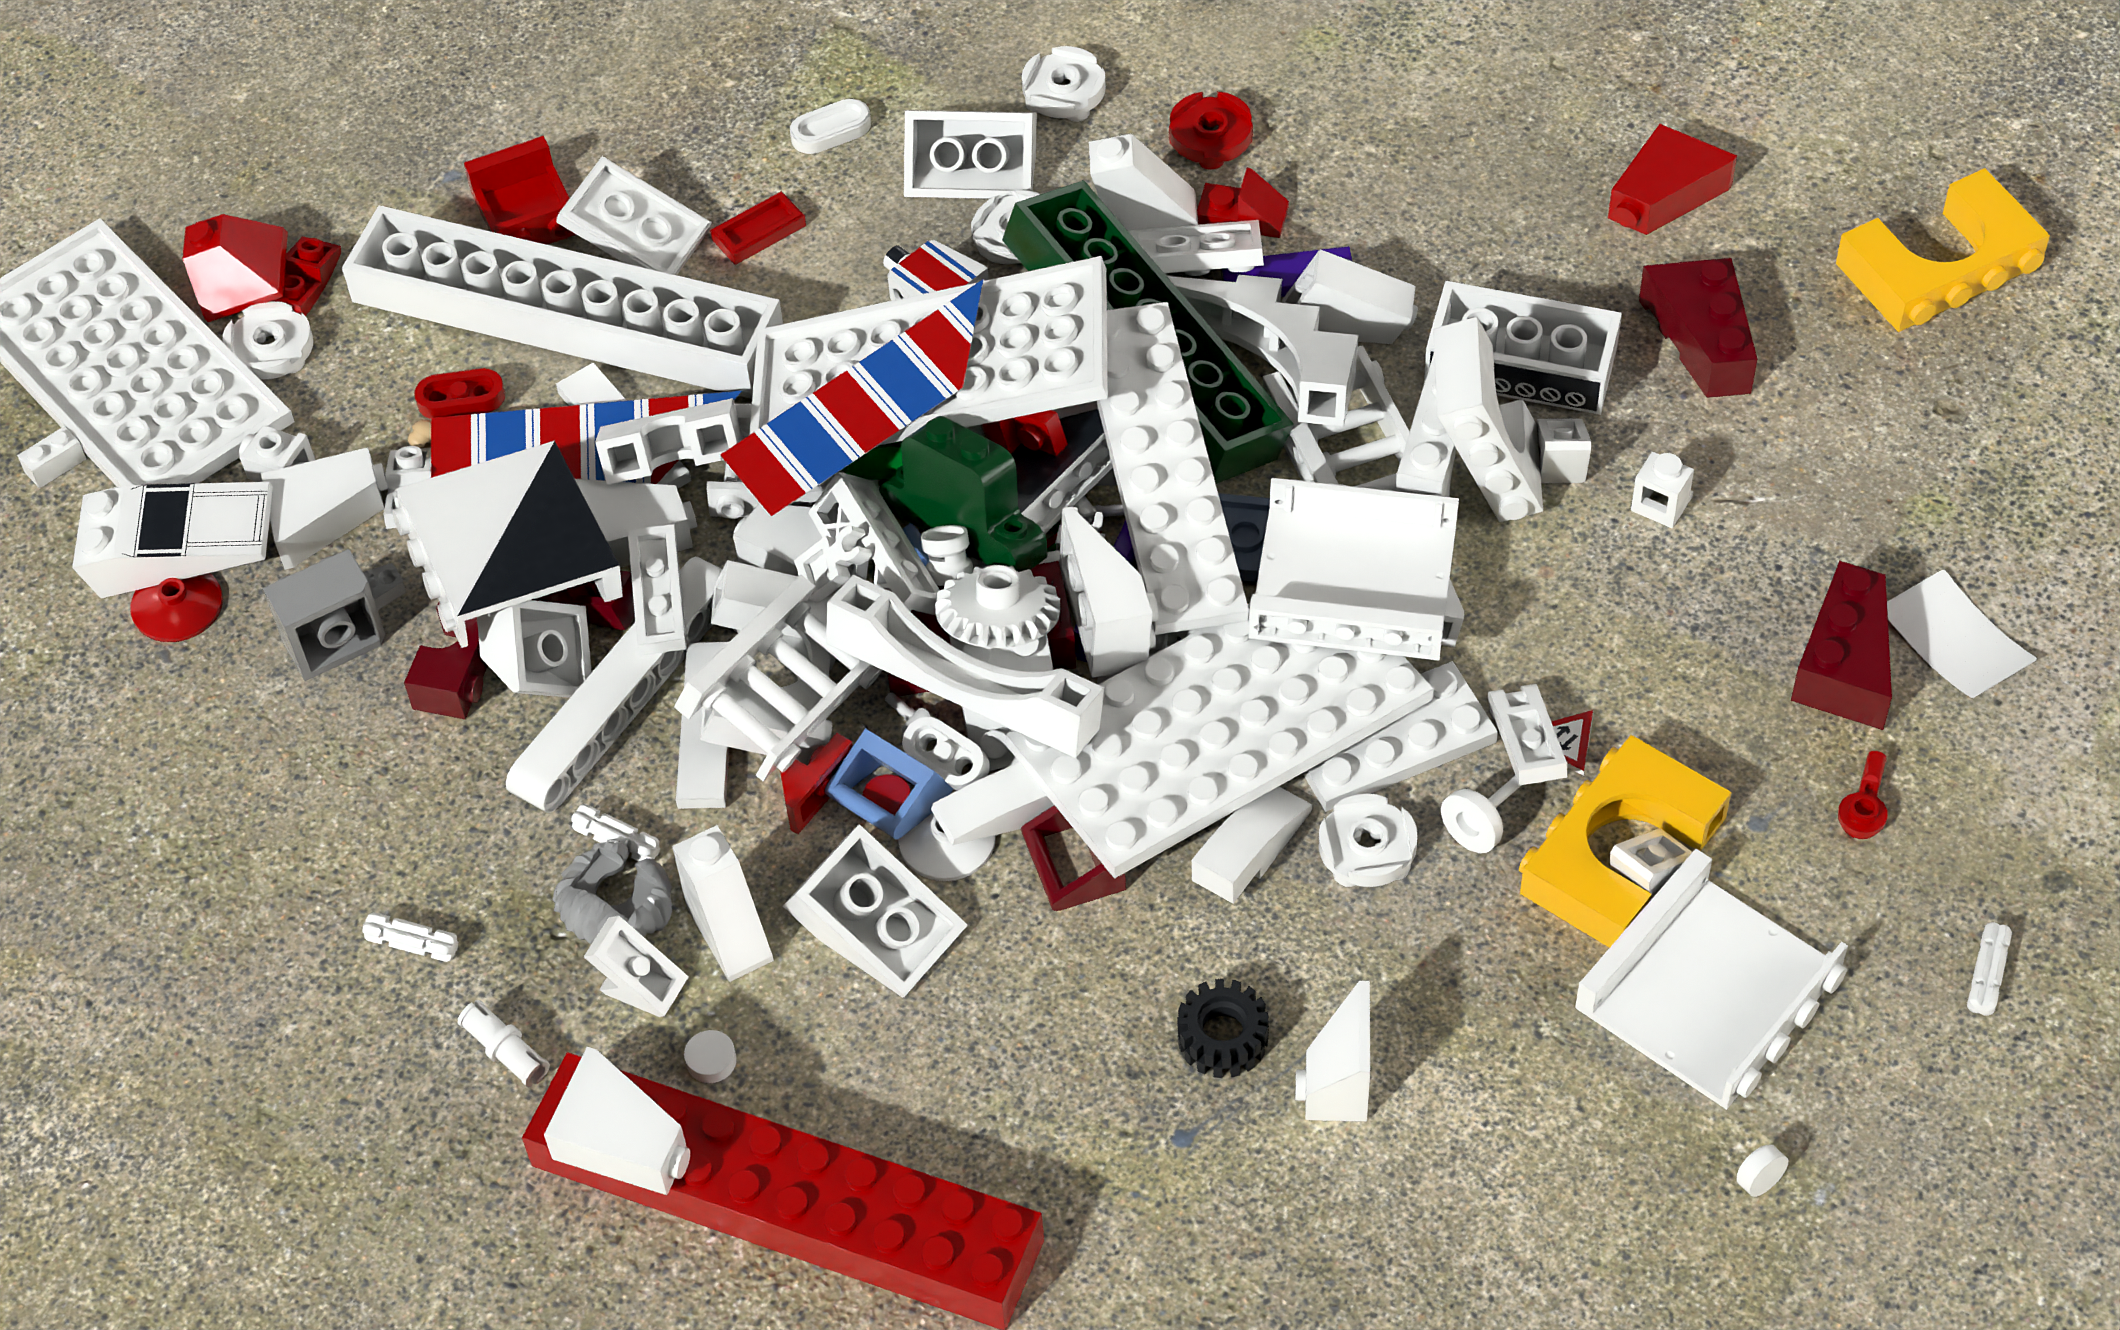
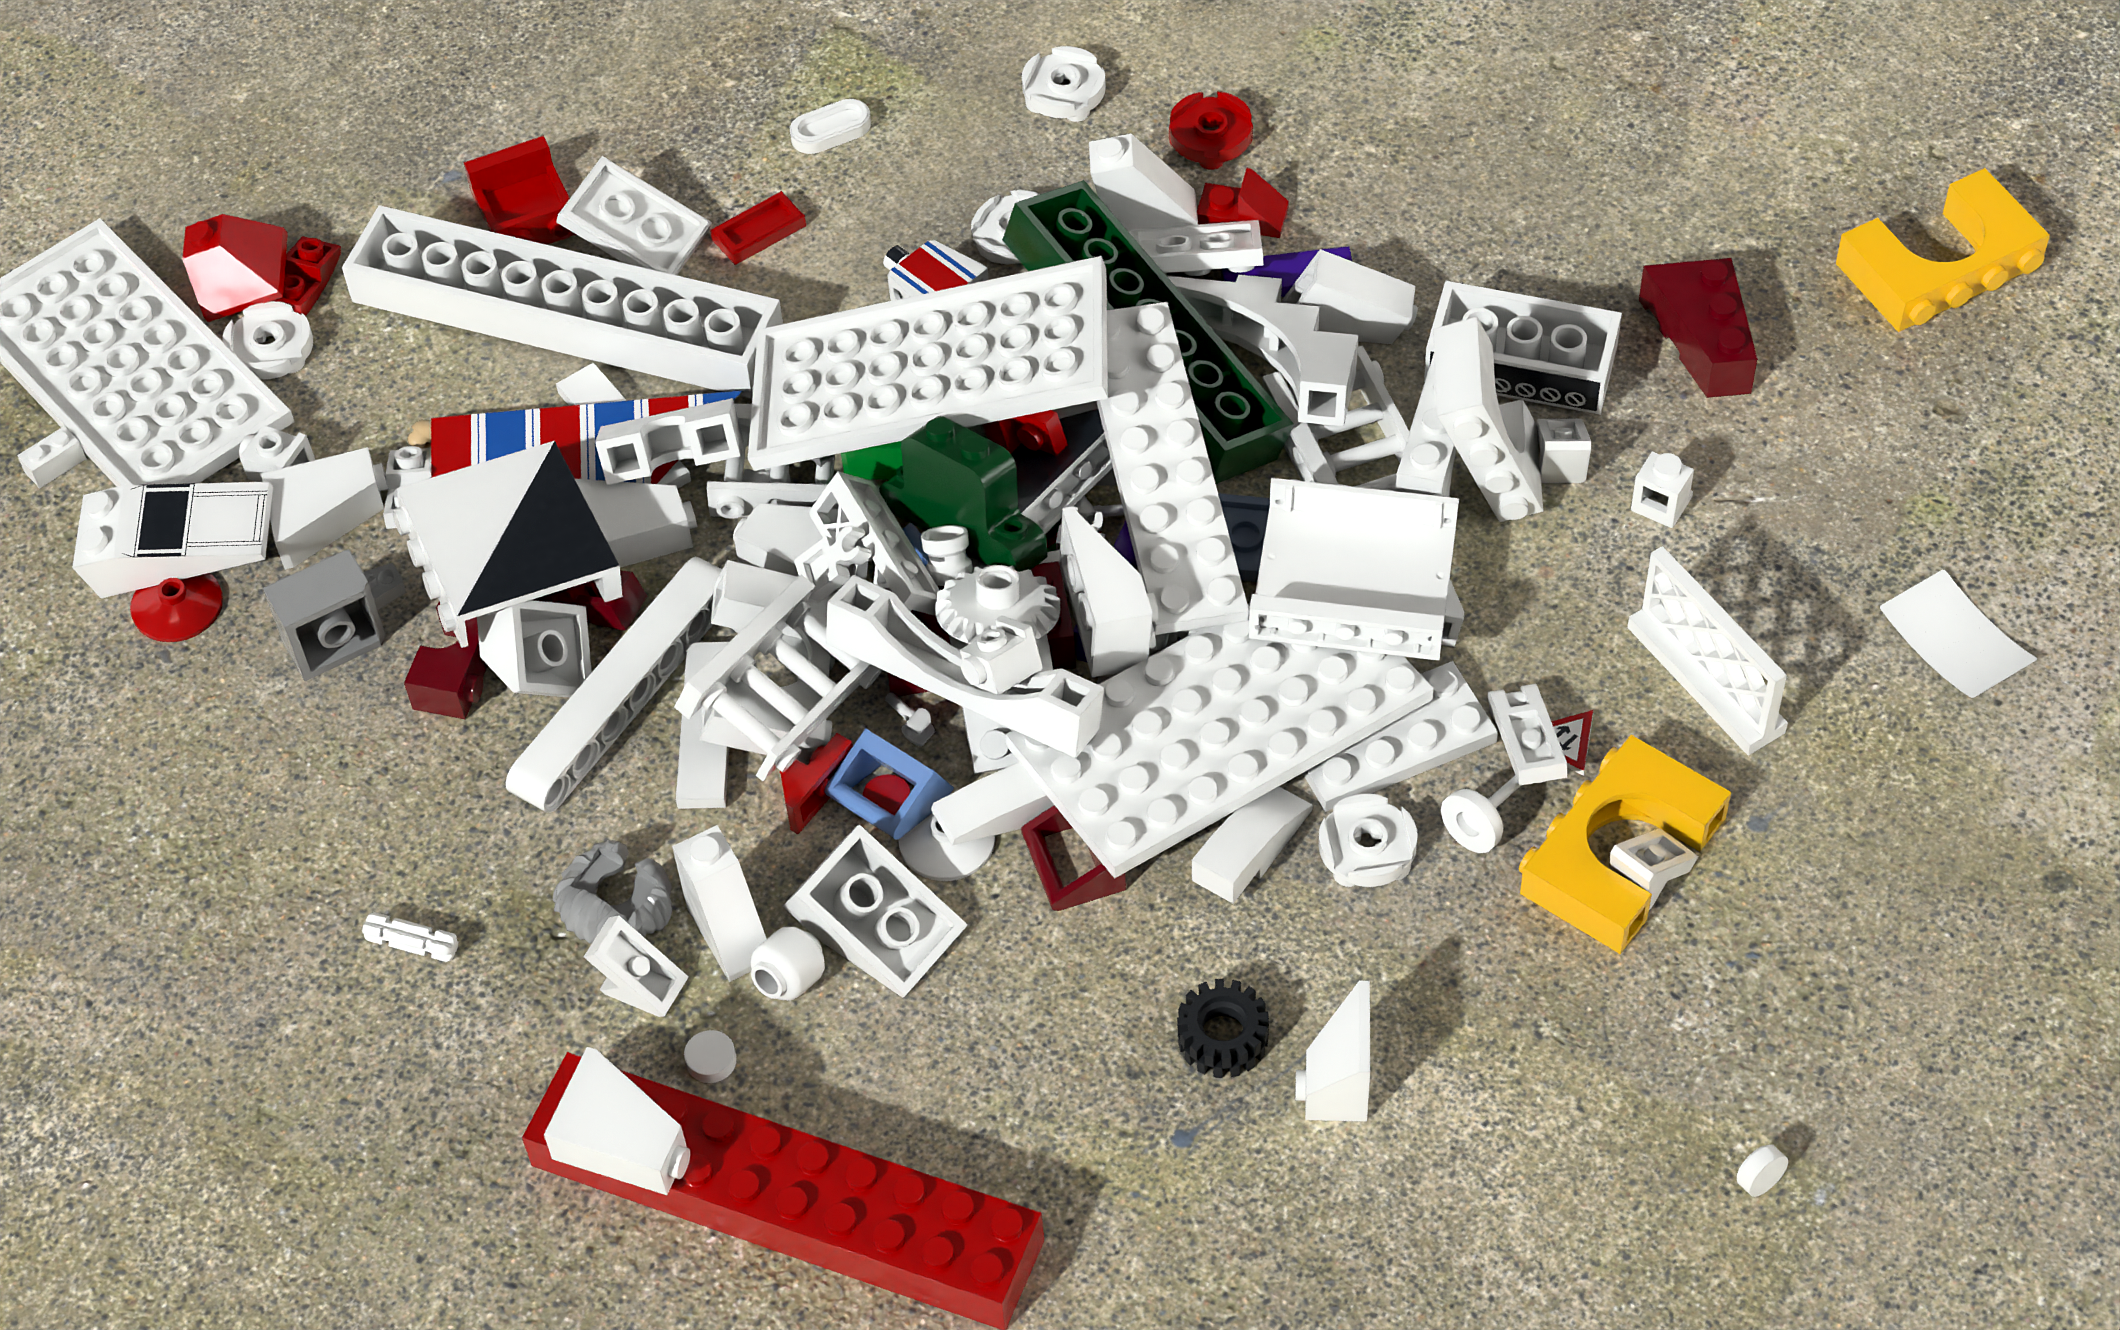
red plate [414,368,506,419] -> none
white pin [457,1000,550,1088] -> none
white axle [571,804,660,861] -> none
white hinge [628,524,687,656] -> none
sticker [720,279,984,517] -> none
white plate [902,717,990,790] -> none
white slope [904,110,1037,199] -> none
white panel [1575,849,1848,1110] -> none
red slope [1608,124,1737,235] -> none
dark red wedge [1791,560,1892,730] -> none
red plate [1838,751,1888,839] -> none
white axle [1967,922,2012,1016] -> none
none -> white head [751,927,825,1001]
none -> white brick [960,615,1043,695]
none -> white fence [1627,546,1788,756]

